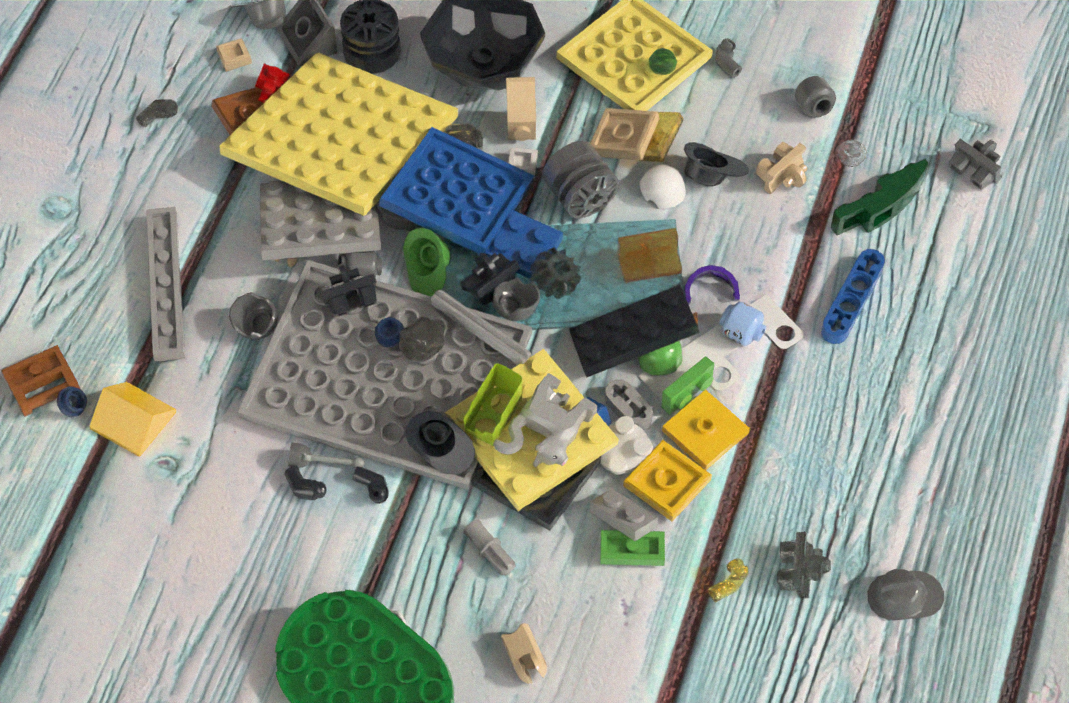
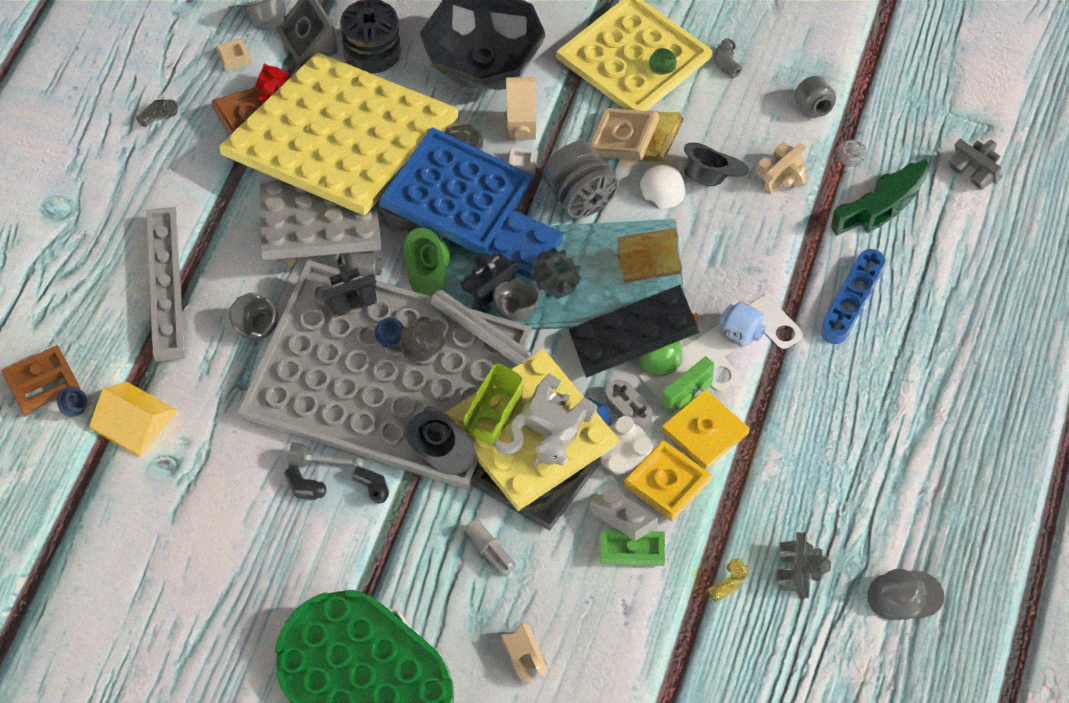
dark purple helmet [684,265,740,304] -> none

